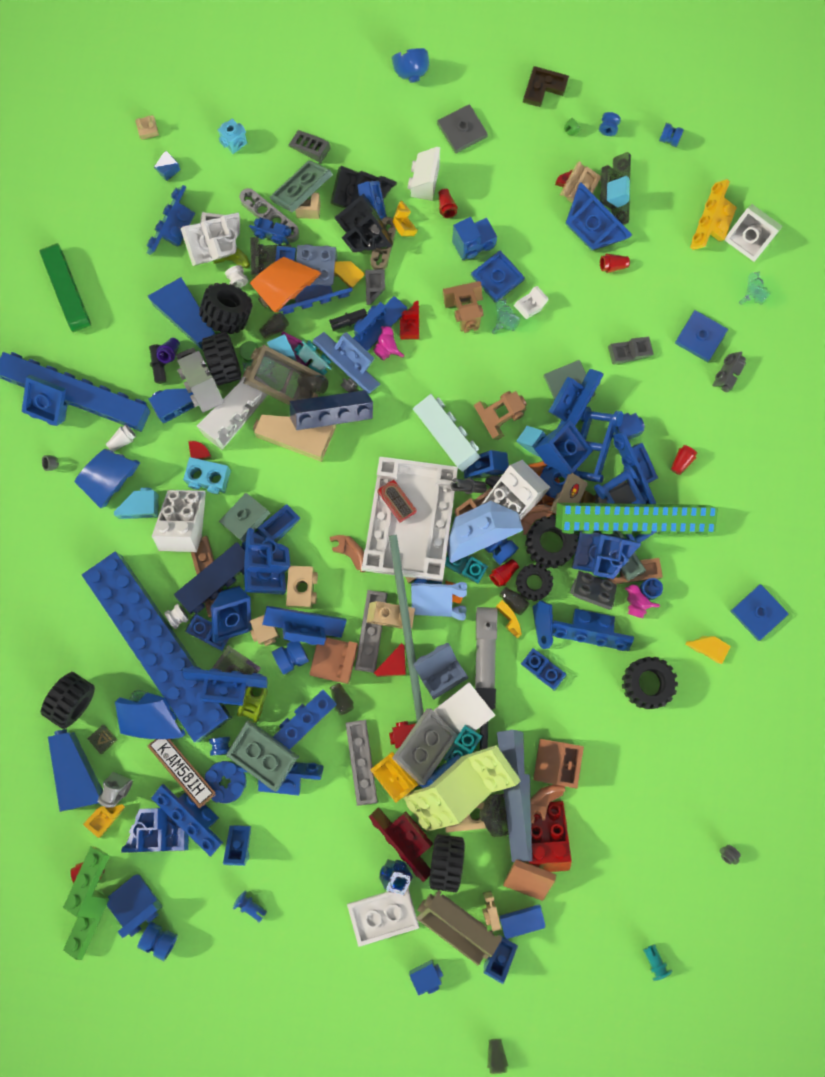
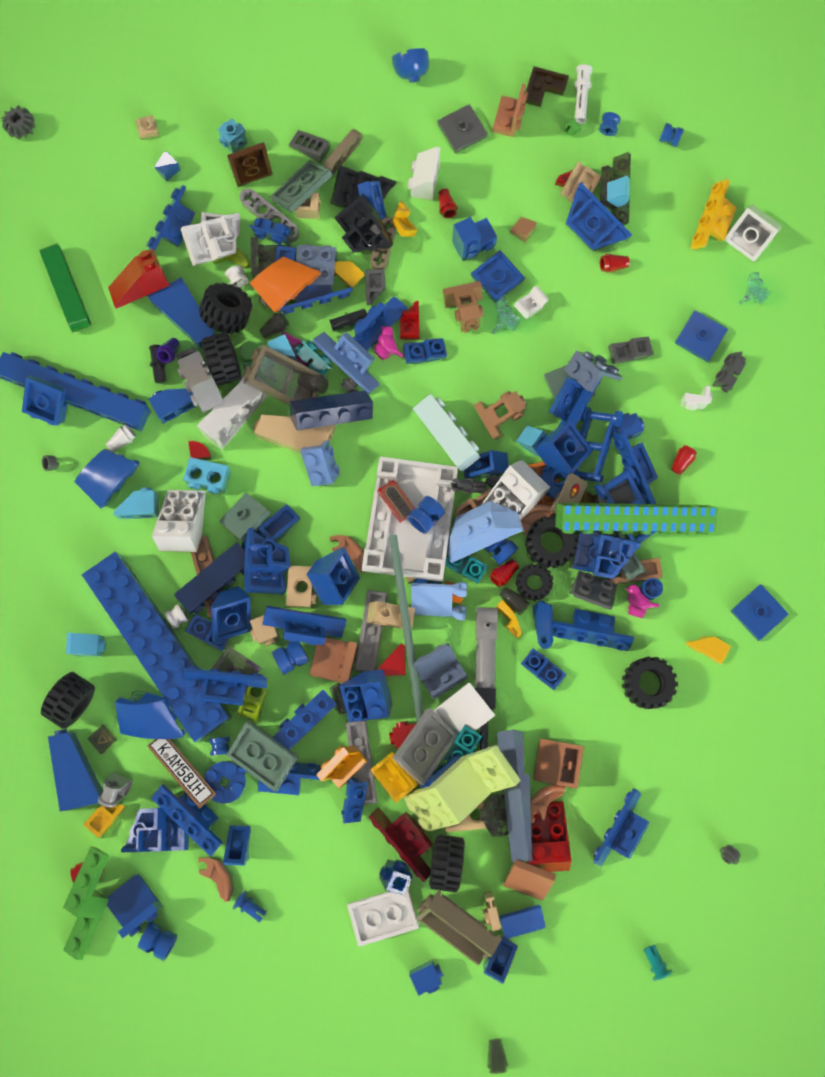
none -> dark grey gear [1,105,36,140]
none -> medium azure slope [66,633,106,657]
none -> red slope [108,249,169,309]
none -> nougat piece [198,857,233,902]
none -> reddish brown slope [227,142,273,187]
none -> medium blue bracket [300,440,340,486]
none -> blue slope [307,547,360,605]
none -> light orange bracket [317,745,367,788]
none -> dark tan beam [323,129,363,176]
none -> blue slope [340,669,392,722]
none -> blue hinge [341,777,368,823]
none -> blue slope [403,338,447,364]
none -> blue wheel [407,496,445,534]
none -> nougat bracket [492,83,528,137]
none -> medium nougat slope [510,217,537,243]
none -> sand blue bracket [564,350,623,392]
none -> white pin [574,64,593,124]
none -> blue bracket [593,788,650,867]
none -> white bracket [680,385,712,410]

